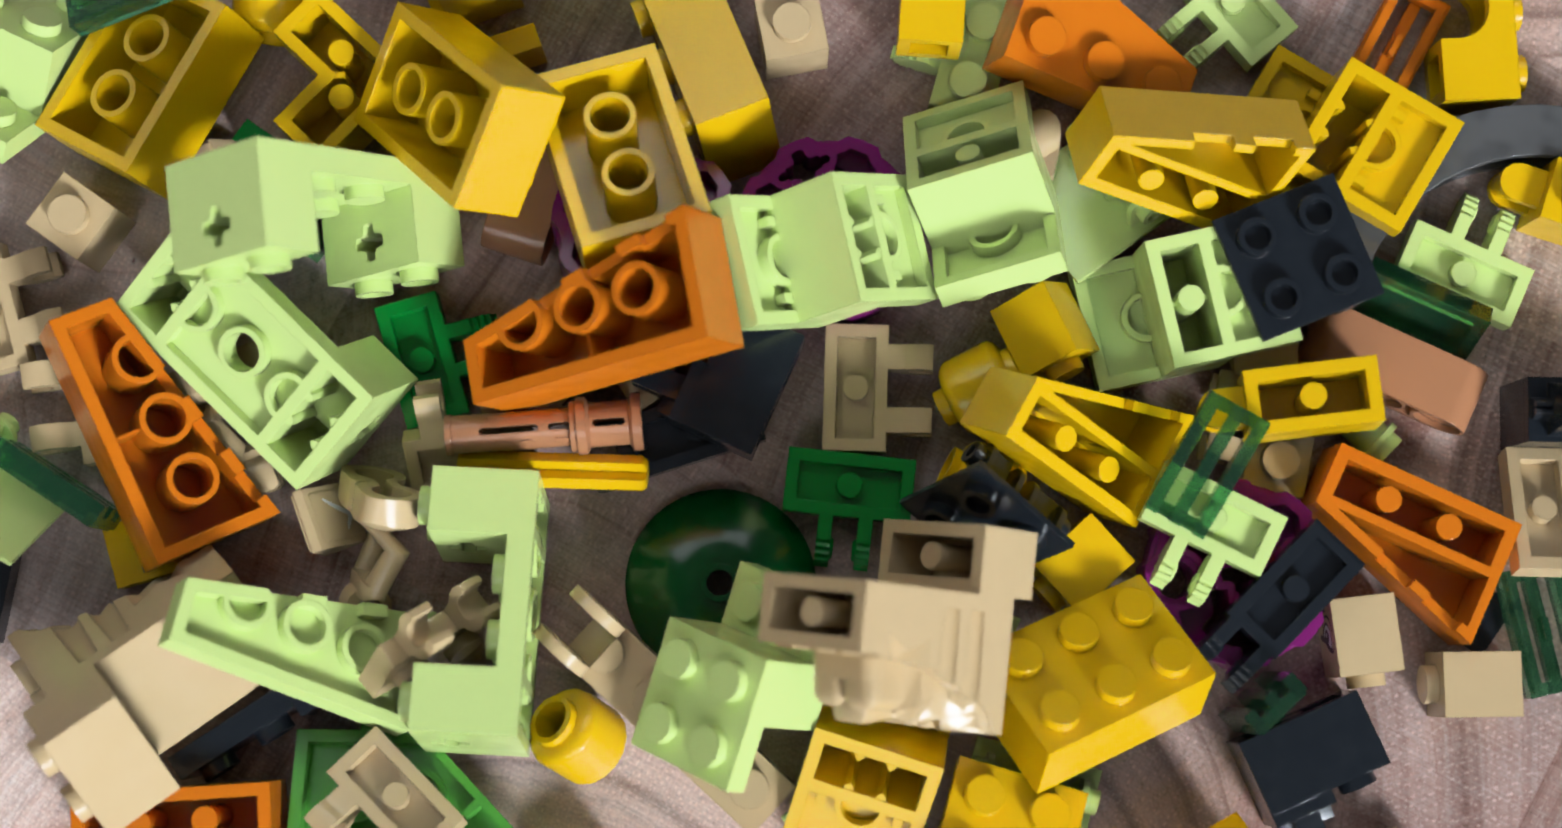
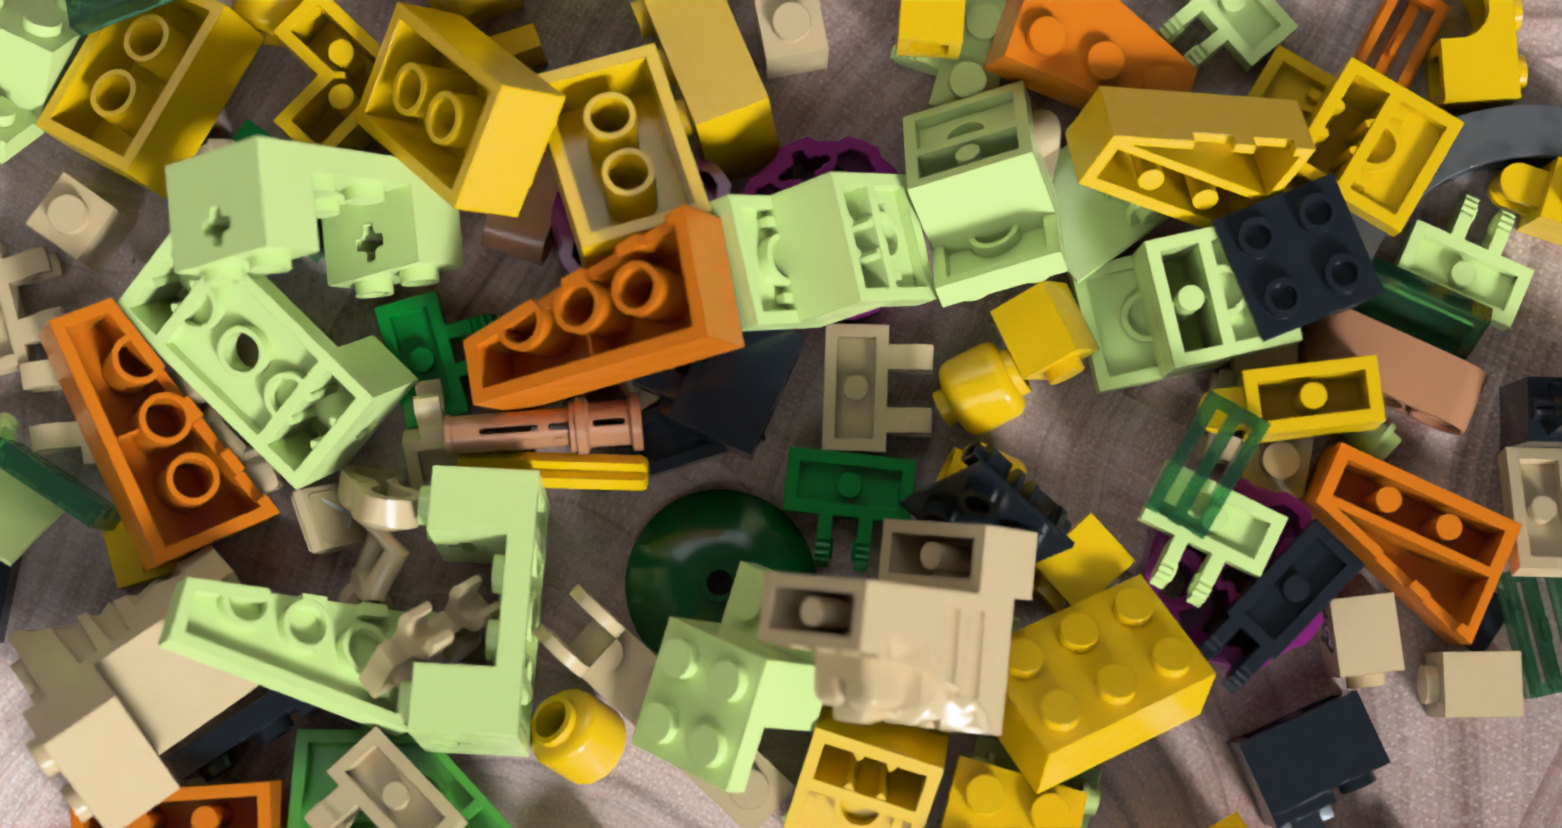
yellow wedge [960,366,1196,528] -> none
clear green tile [1218,671,1308,735] -> none

